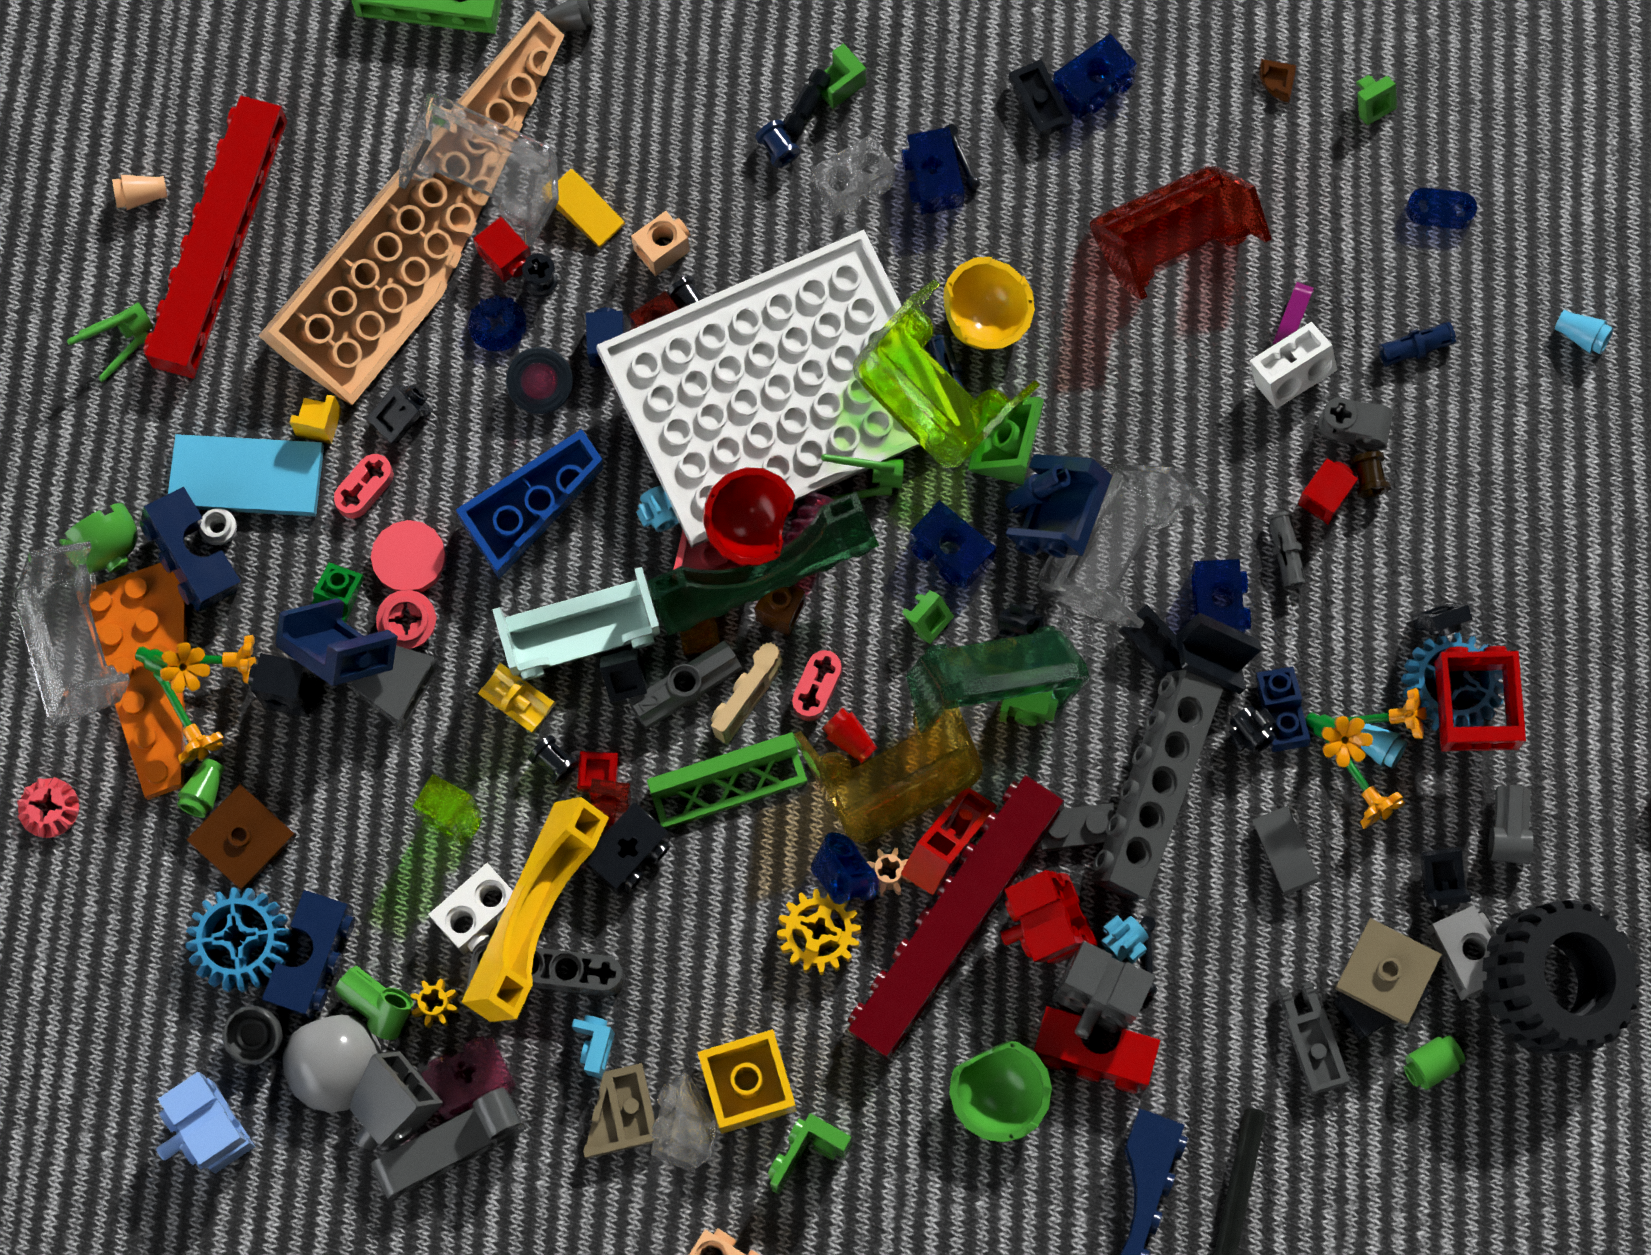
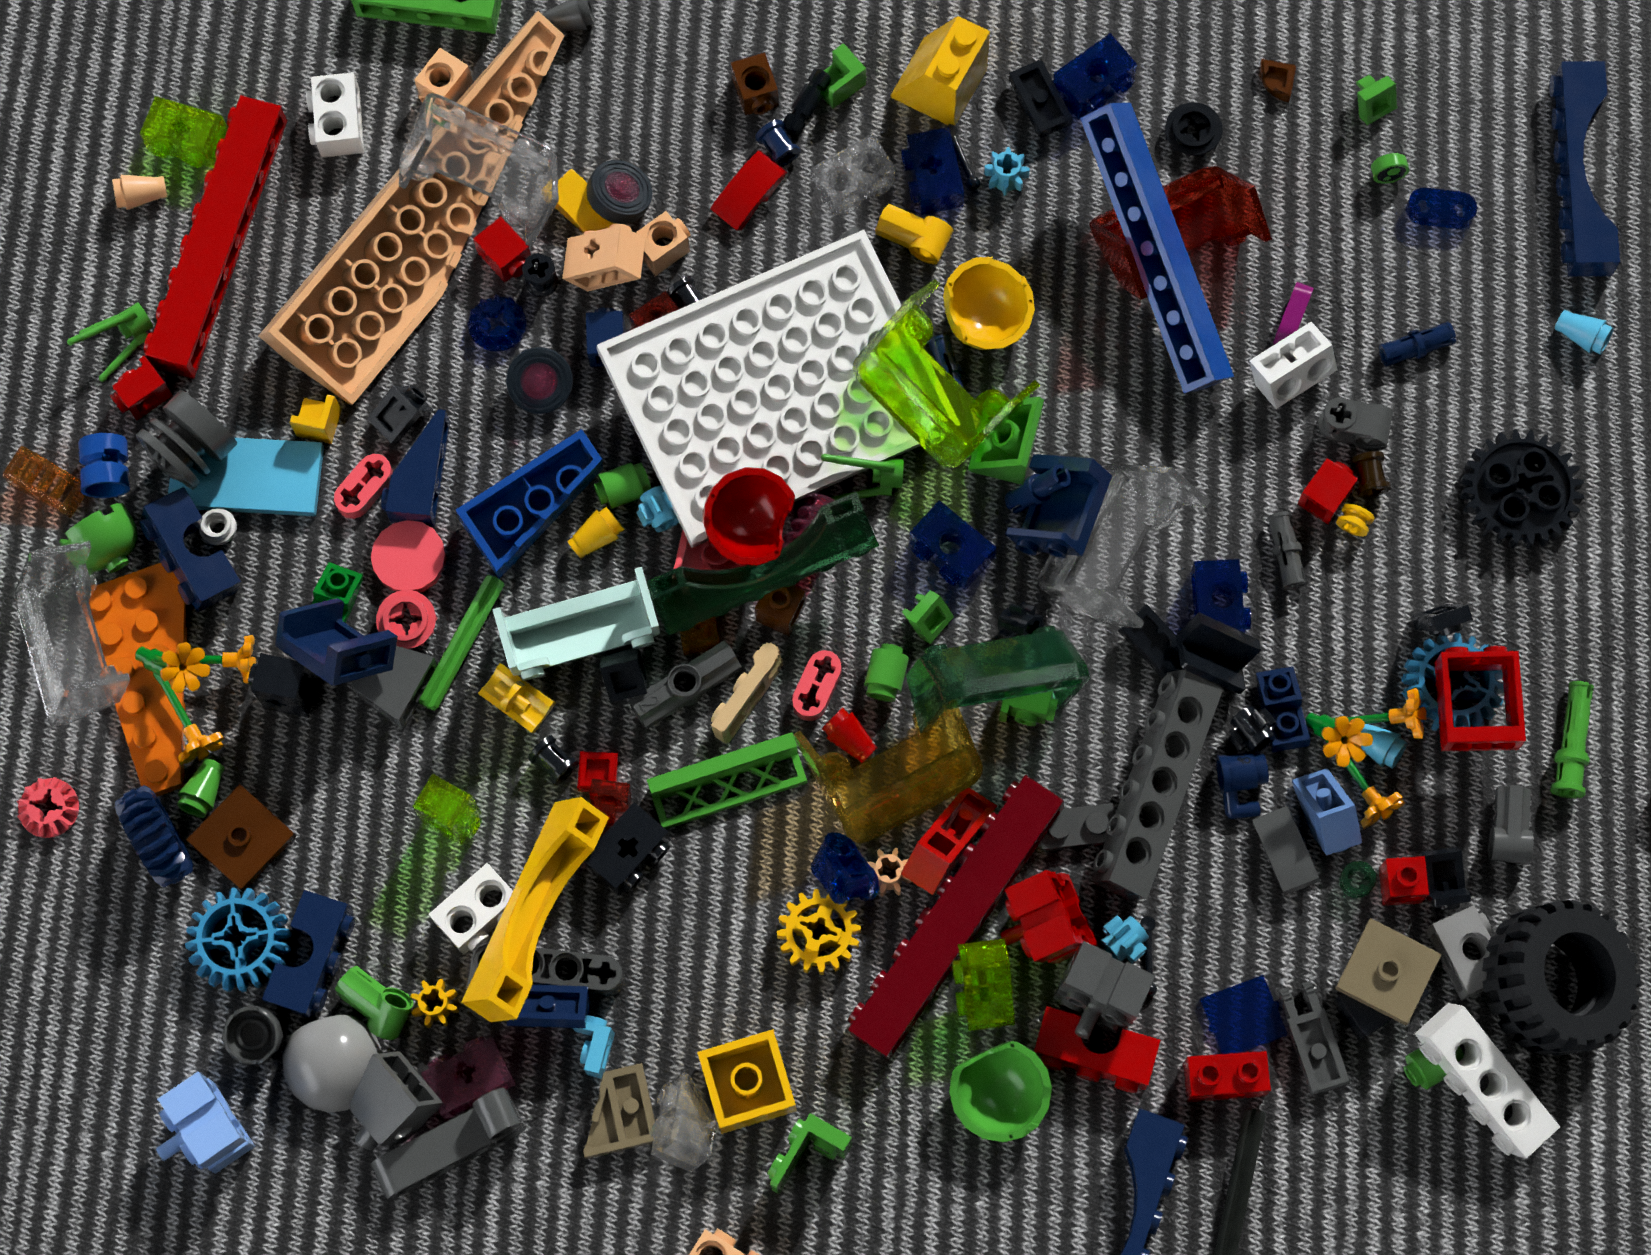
none -> clear orange slope [2,446,85,518]
none -> blue wheel [78,433,130,498]
none -> red brick [110,355,173,421]
none -> dark blue gear [115,785,193,887]
none -> dark grey wheel [136,390,237,490]
none -> clear neon green brick [140,96,228,168]
none -> white brick [306,72,364,158]
none -> dark blue slope [381,409,450,527]
none -> light nougat brick [414,48,473,113]
none -> bright green axle [419,575,504,711]
none -> dark blue panel [506,985,591,1028]
none -> light nougat brick [562,224,646,292]
none -> yellow cone [567,506,624,559]
none -> black wheel [587,160,652,224]
none -> bright green brick [593,462,651,509]
none -> red slope [710,151,787,231]
none -> reddish brown brick [731,52,779,115]
none -> bright green brick [864,644,909,702]
none -> yellow piece [875,203,954,264]
none -> yellow slope [891,16,990,126]
none -> clear neon green brick [952,938,1015,1031]
none -> medium azure gear [984,147,1030,196]
none -> blue brick [1080,103,1234,394]
none -> black gear [1165,102,1223,158]
none -> red brick [1183,1051,1271,1102]
none -> clear blue piece [1199,975,1288,1054]
none -> dark blue piece [1216,752,1269,820]
none -> medium blue slope [1292,768,1362,855]
none -> yellow bush [1336,503,1375,537]
none -> clear green bush [1339,861,1377,899]
none -> bright green tile [1371,153,1409,184]
none -> red brick [1379,856,1429,906]
none -> white brick [1414,1003,1560,1159]
none -> black gear [1460,429,1584,549]
none -> dark blue arch [1549,61,1620,276]
none -> bright green pin [1550,681,1594,799]

